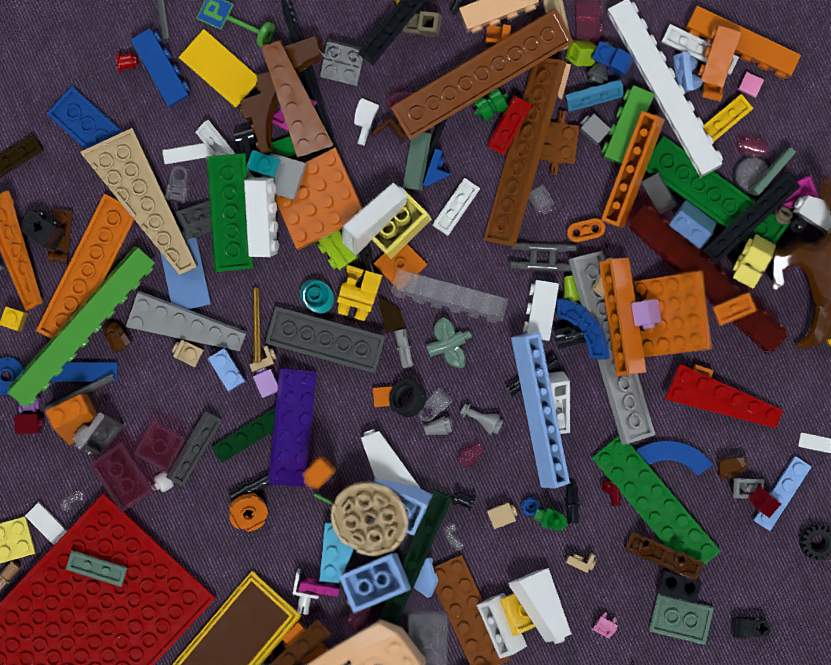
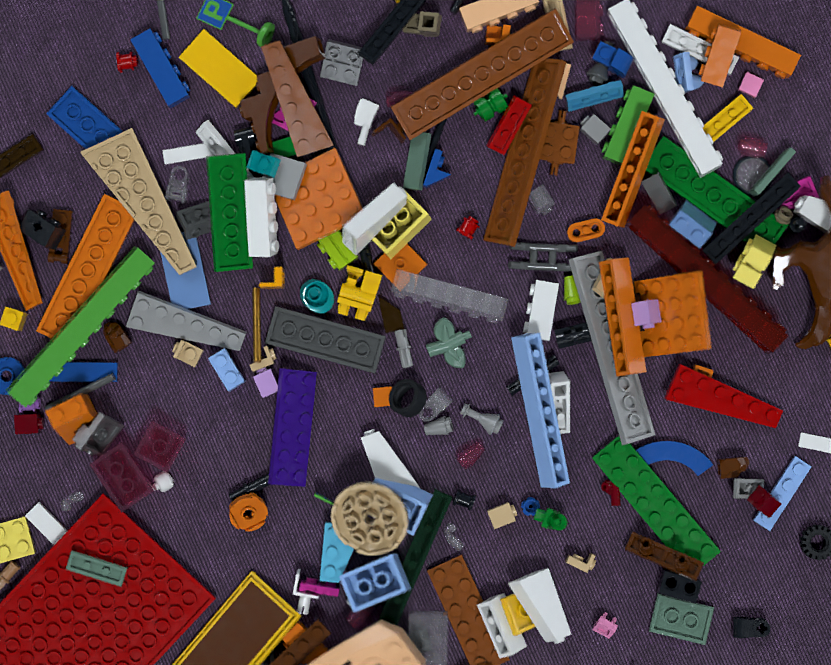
dark grey plate [166,411,222,486] -> none
dark green plate [212,408,276,463] -> none
orange brick [303,456,336,489] -> none
light blue tile [414,557,438,598] -> none
white tile [432,178,480,236] -> none
blue tile [556,298,610,360] -> none
black axle [565,485,580,524] -> none
lime panel [566,40,597,66] -> none
orange plate [702,82,723,101] -> none
orange plate [712,293,757,326] -> none
none -> light orange panel [259,267,285,289]
none -> red brick [456,216,480,240]

